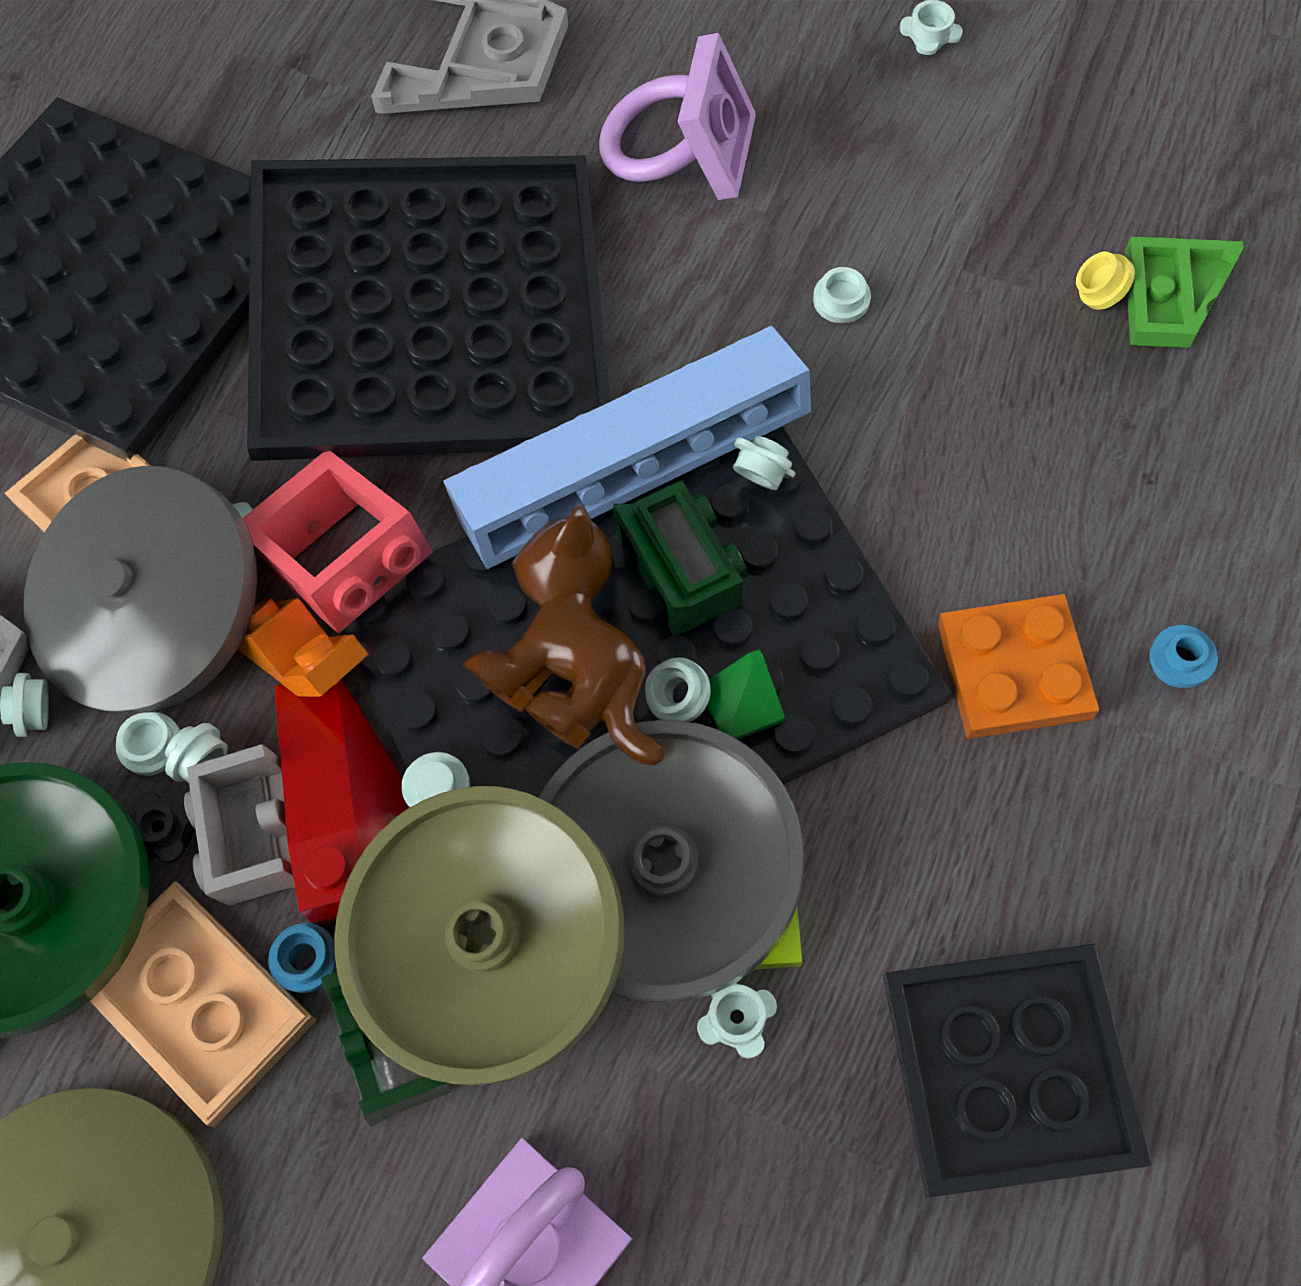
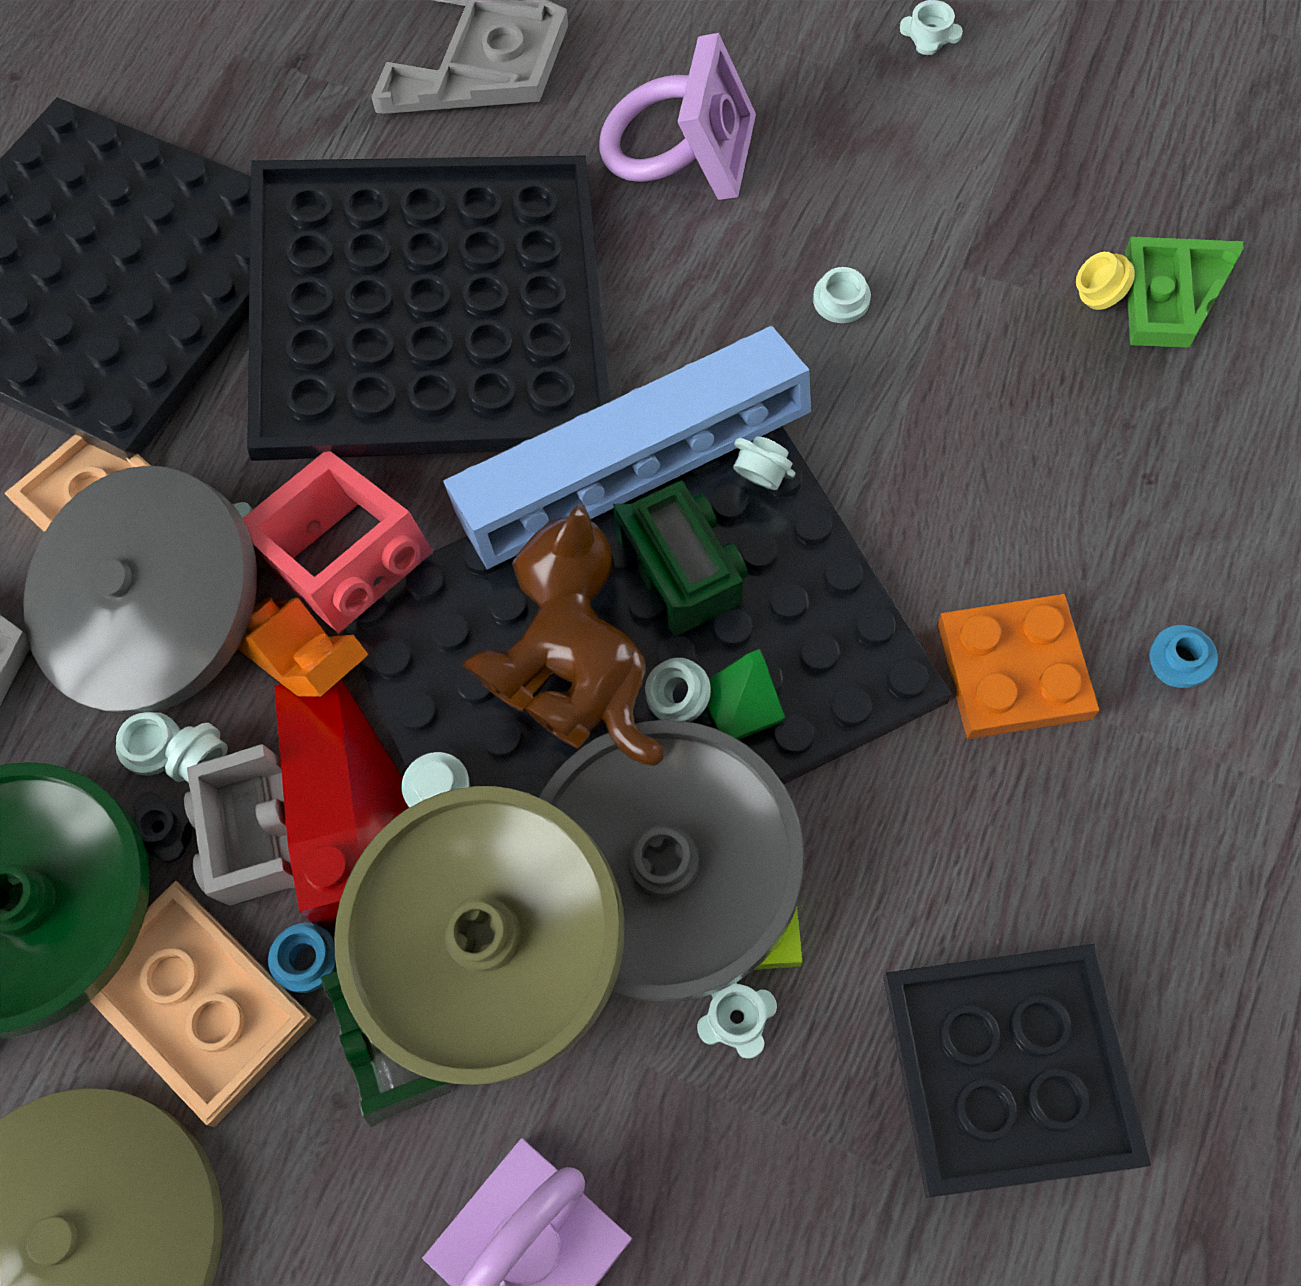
light aqua plate [0,673,49,737] -> none

